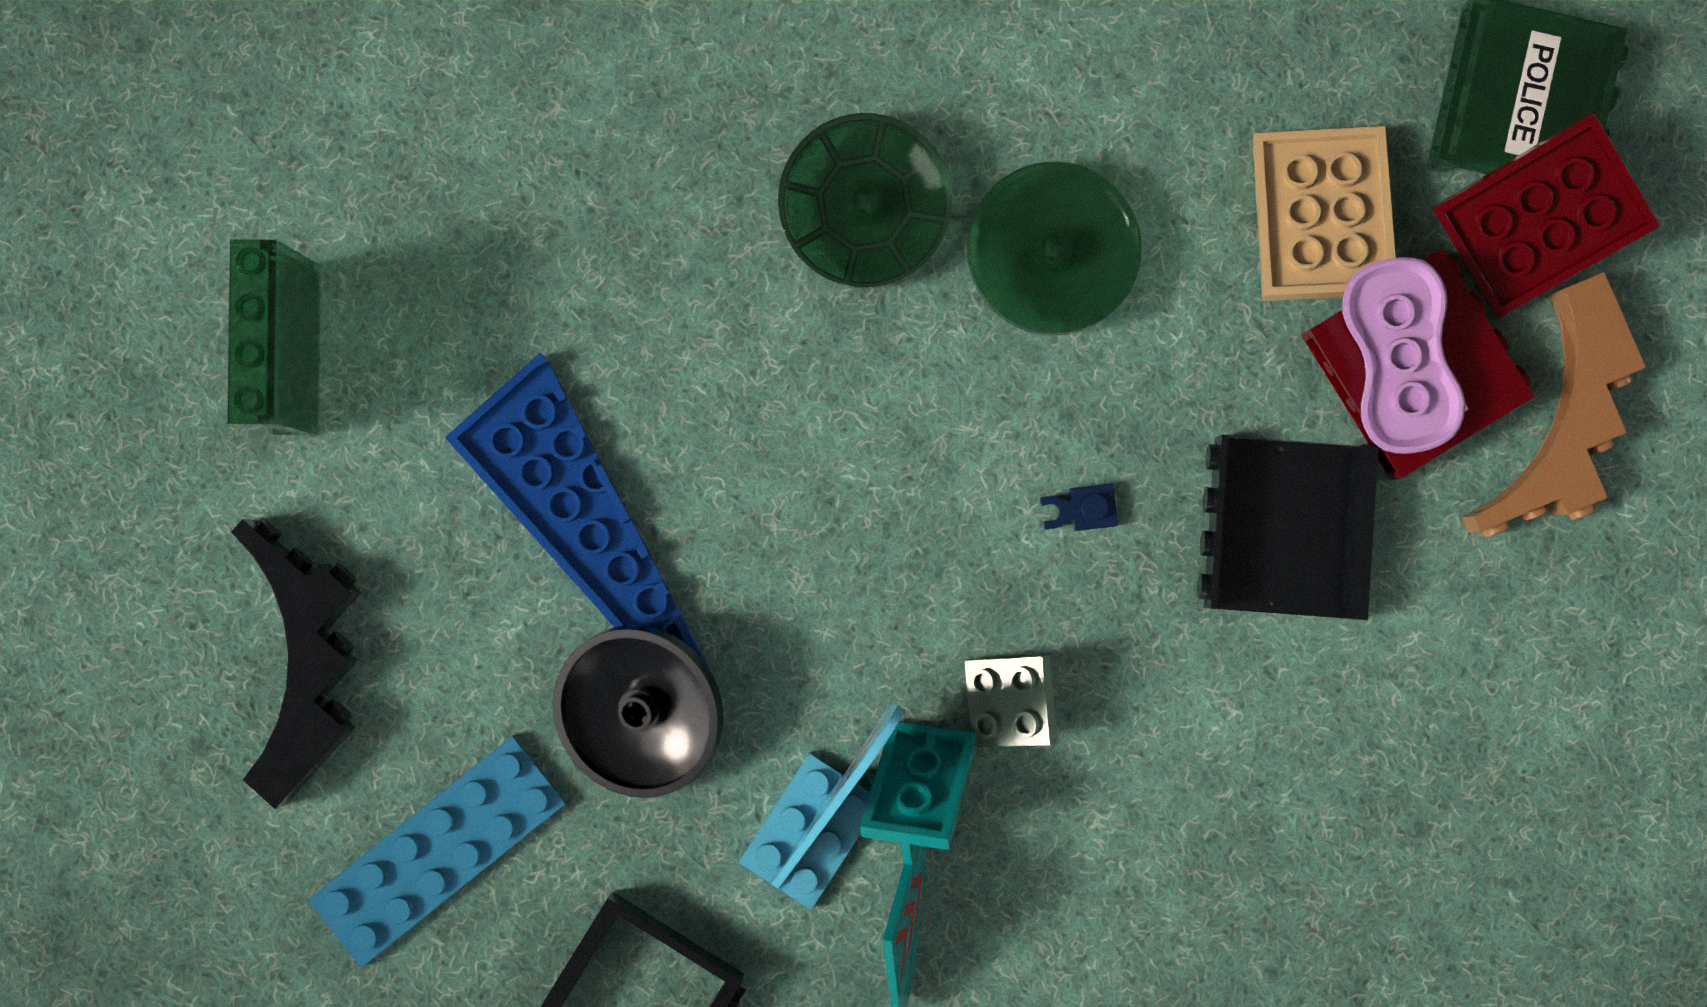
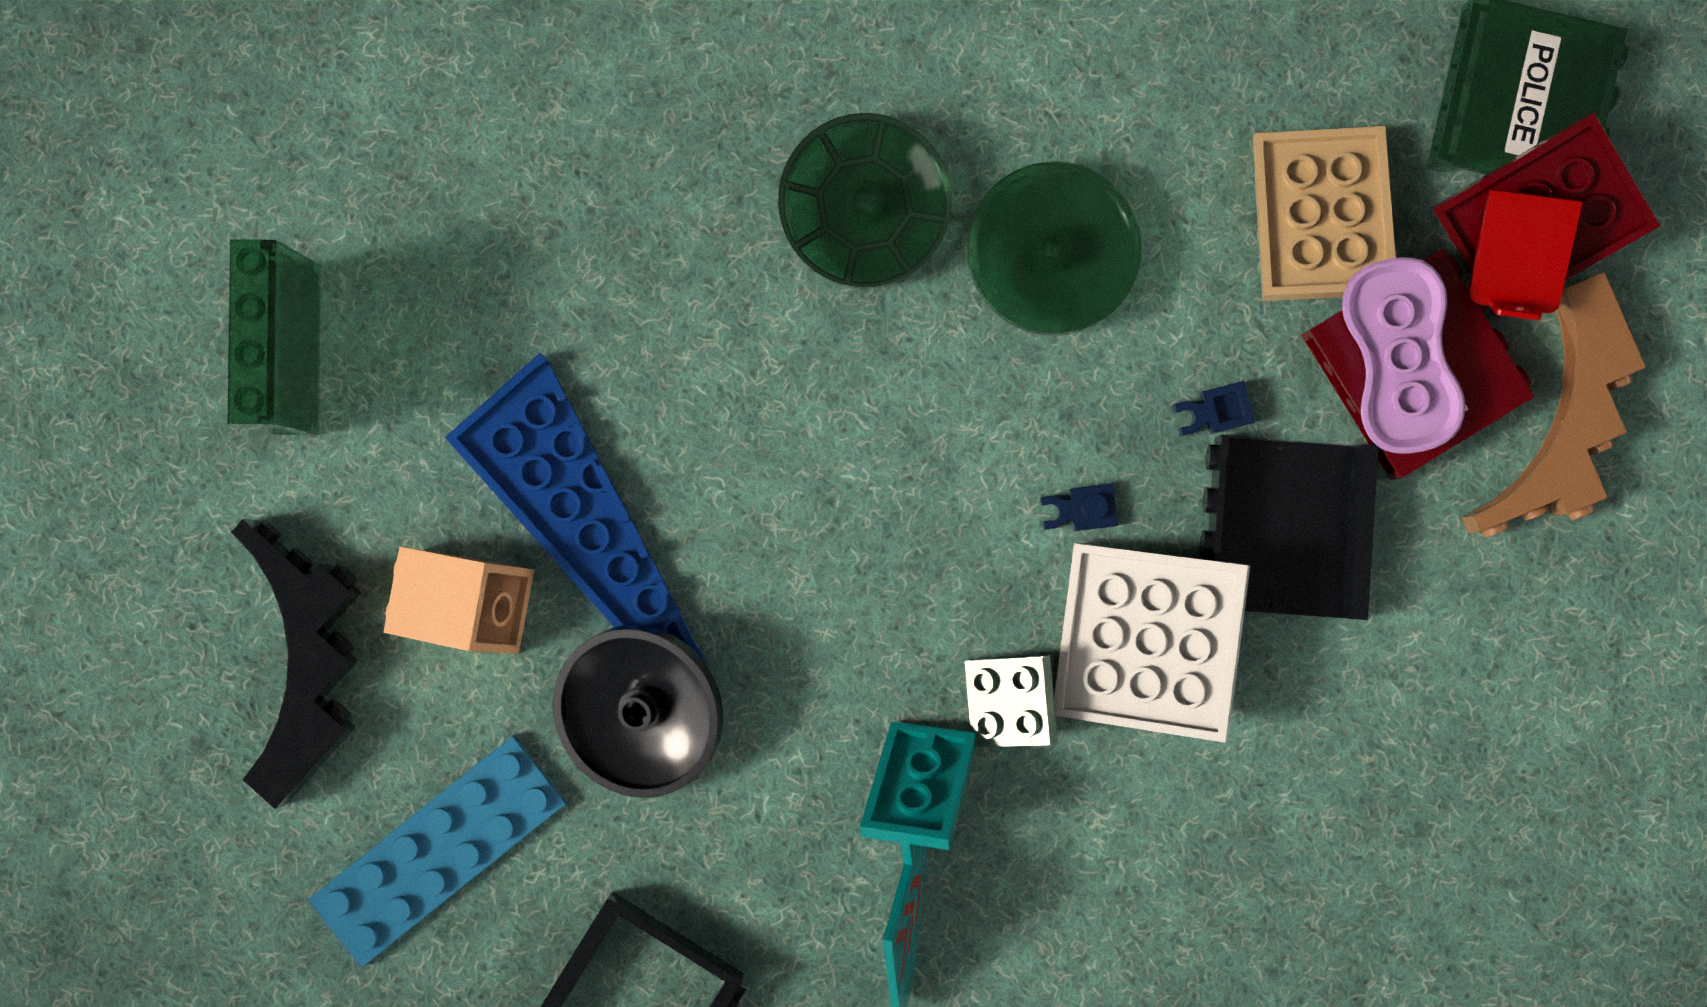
medium azure piece [738,704,905,910] -> none
none -> light nougat slope [383,547,534,654]
none -> white plate [1054,543,1250,743]
none -> dark blue plate [1172,381,1255,437]
none -> red piece [1468,189,1583,320]

